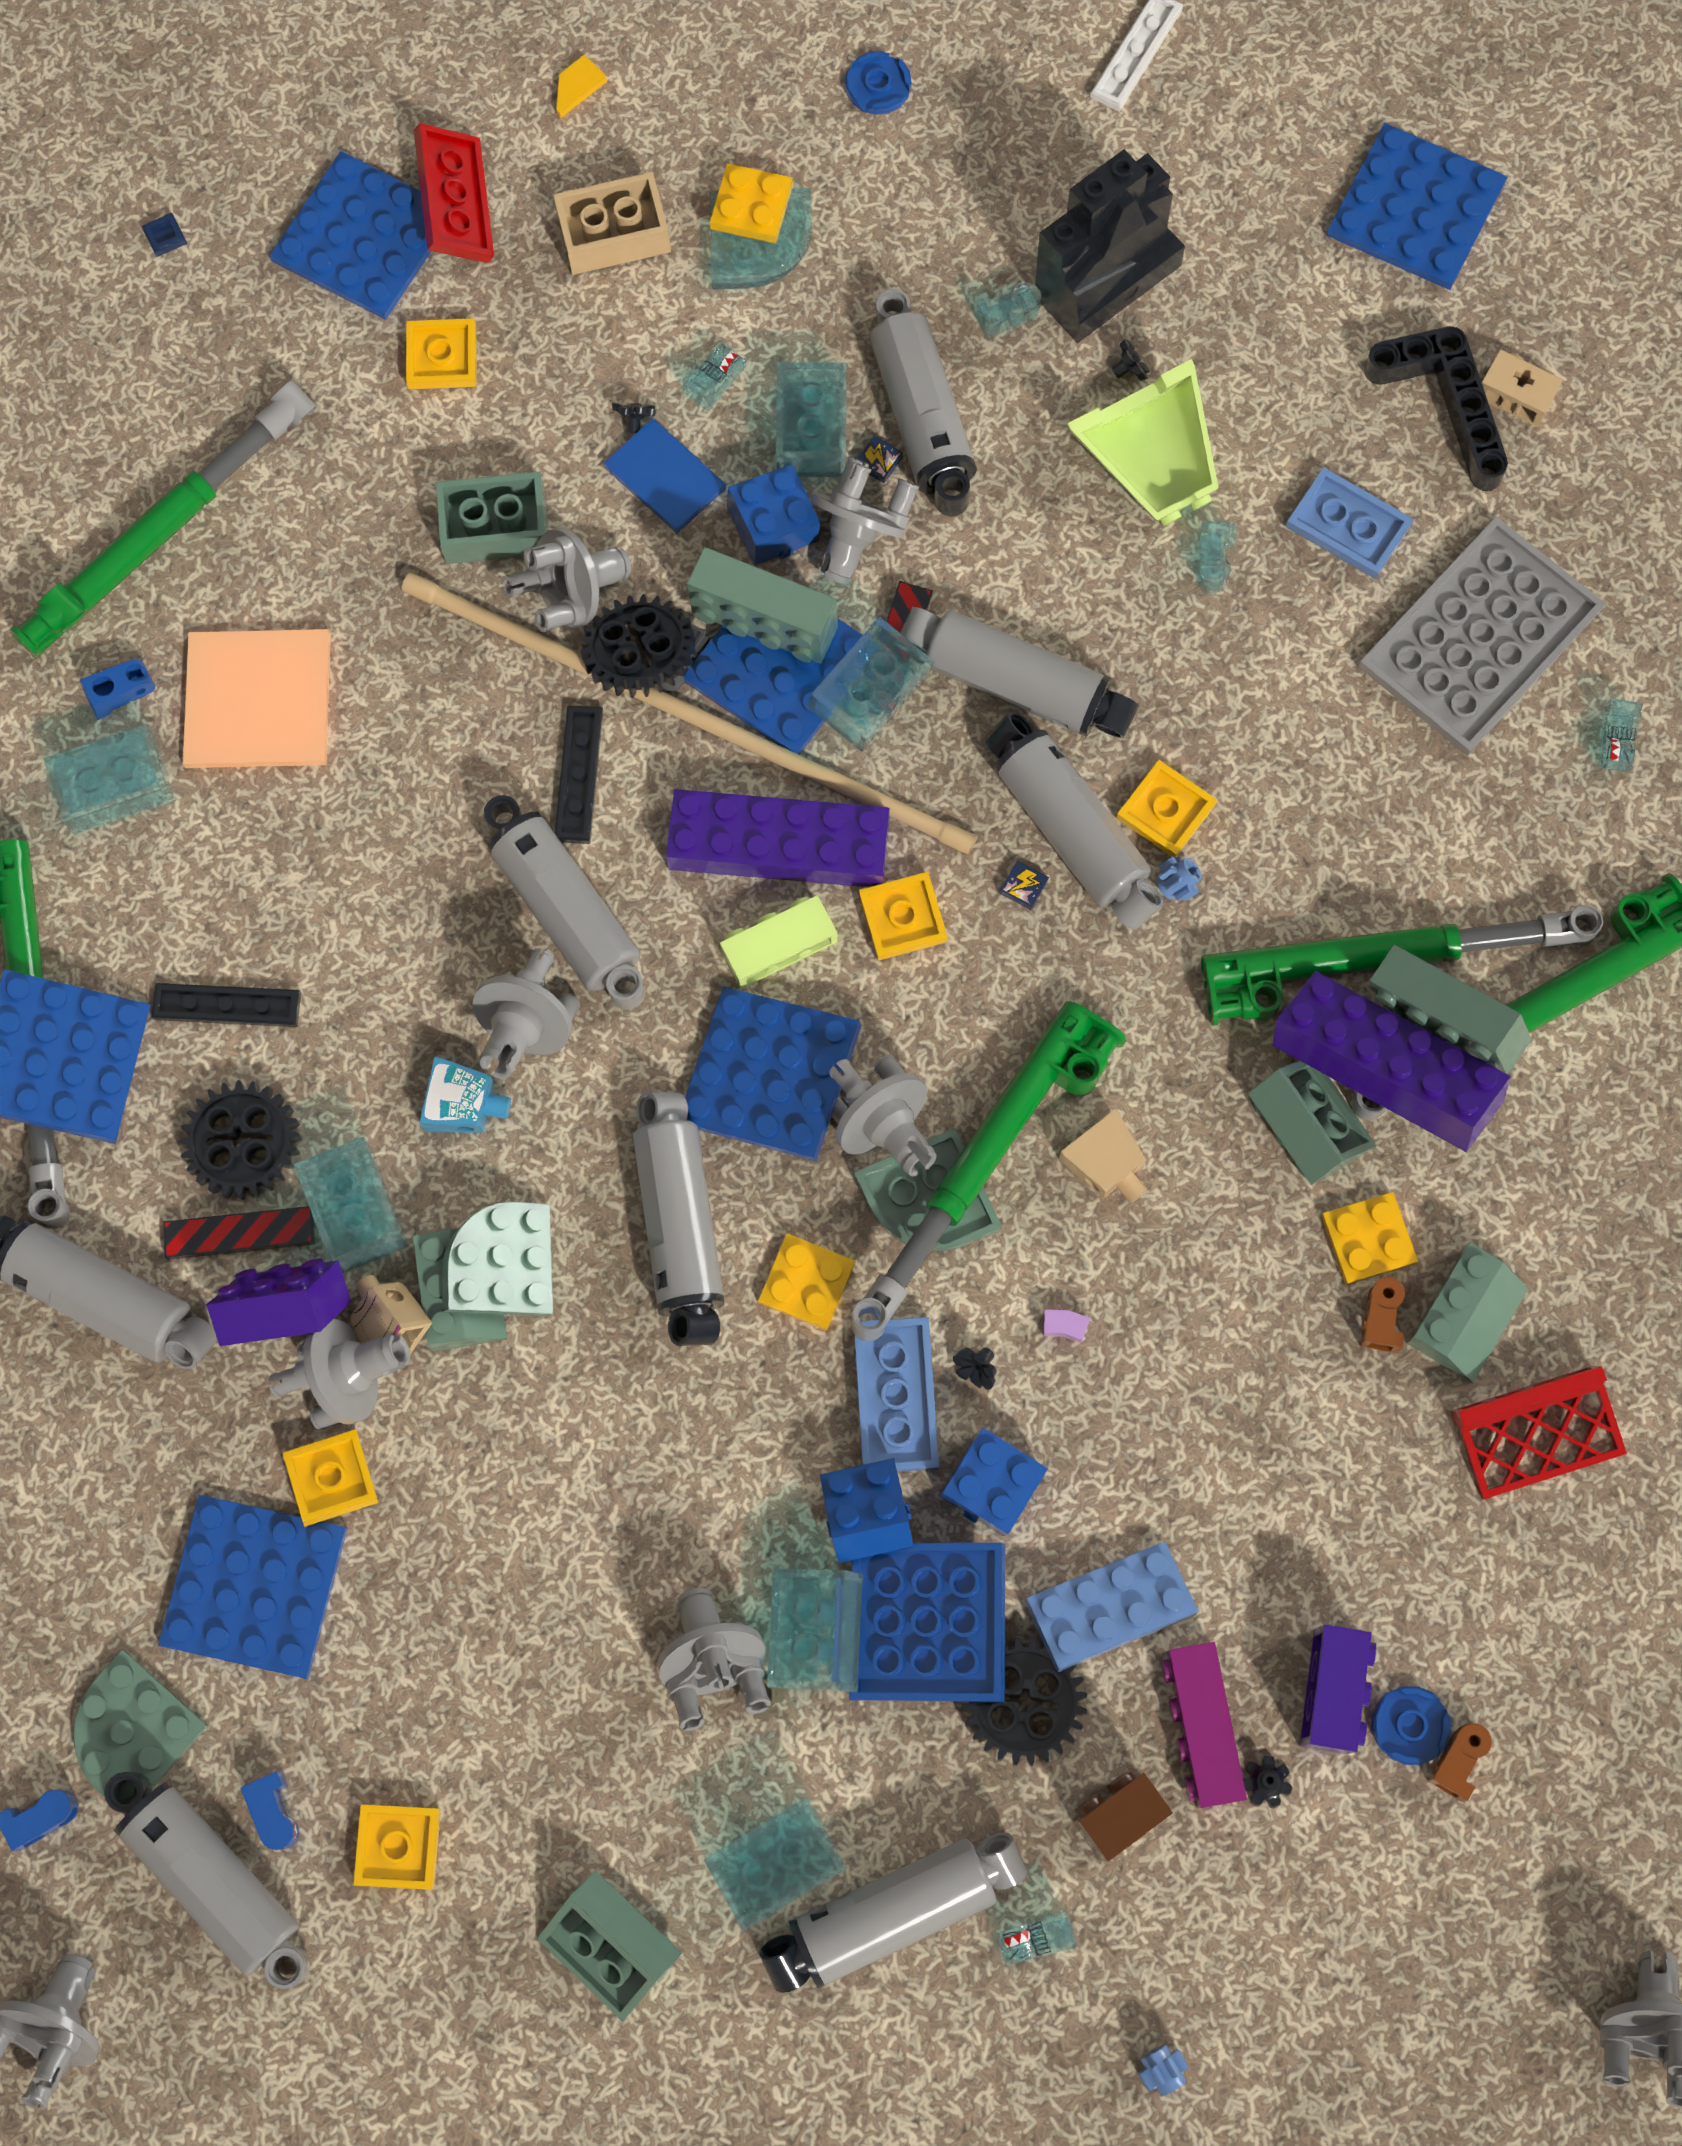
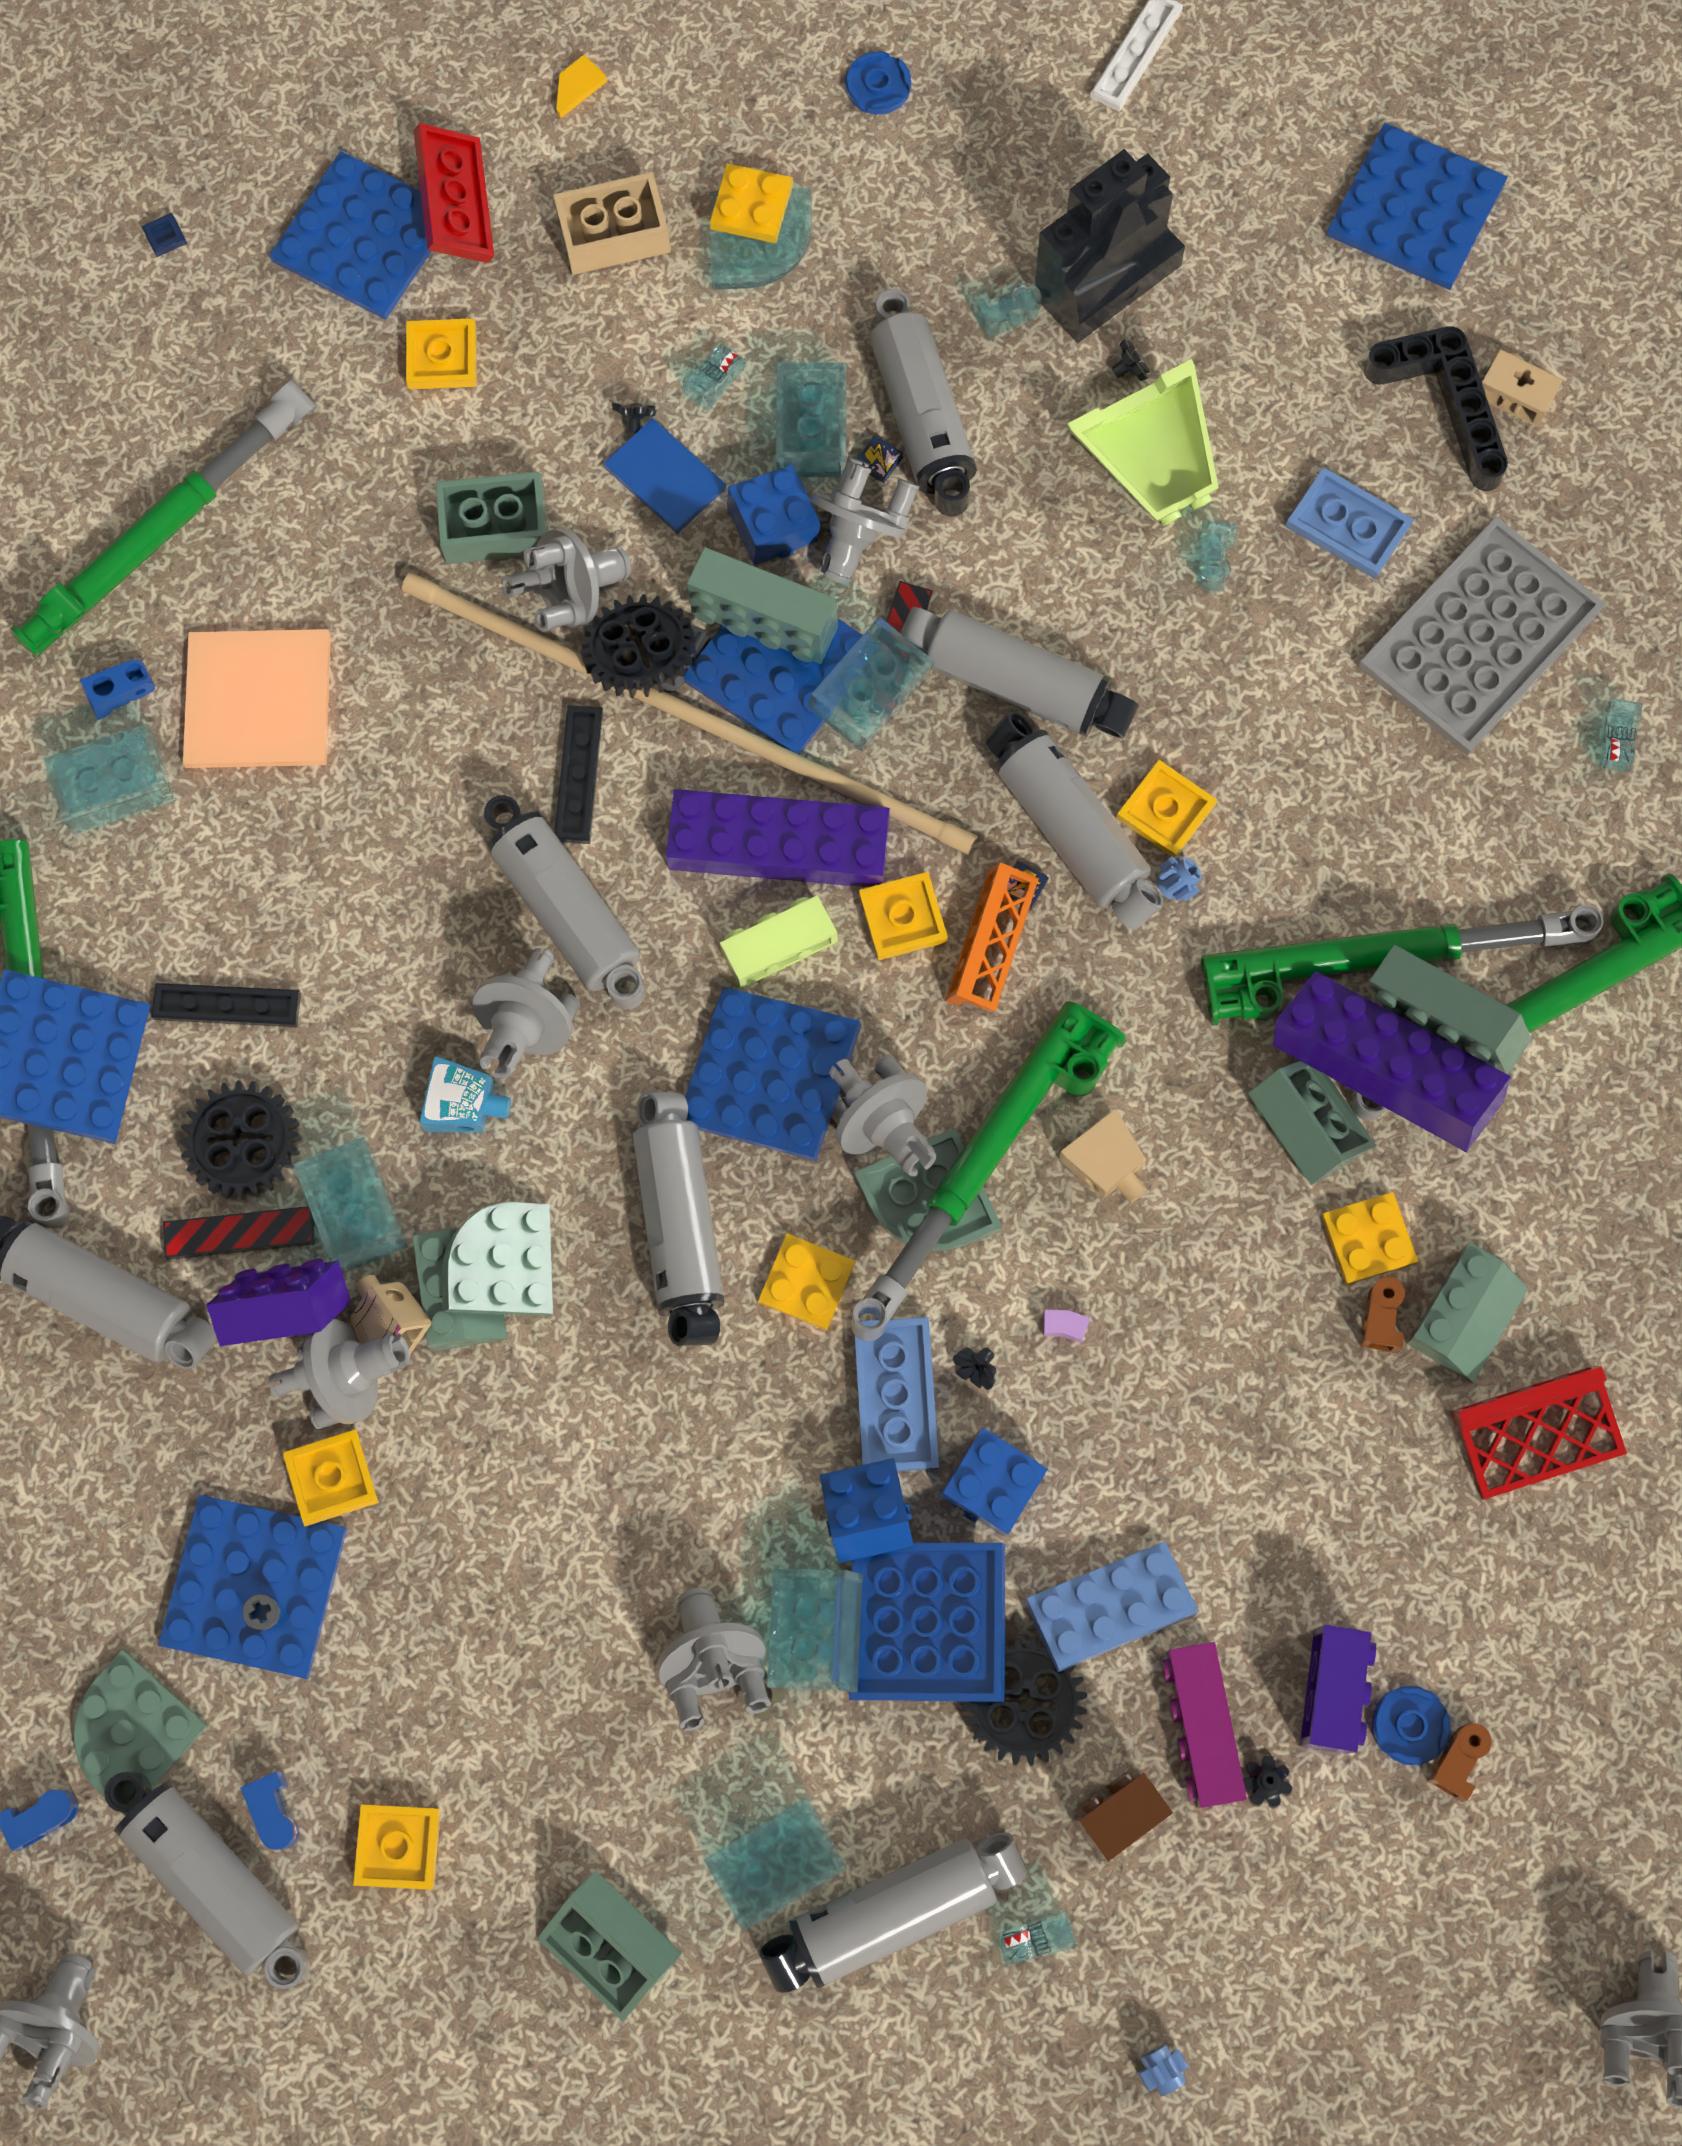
none -> dark grey bush [242,1594,281,1631]
none -> orange fence [945,862,1039,1013]

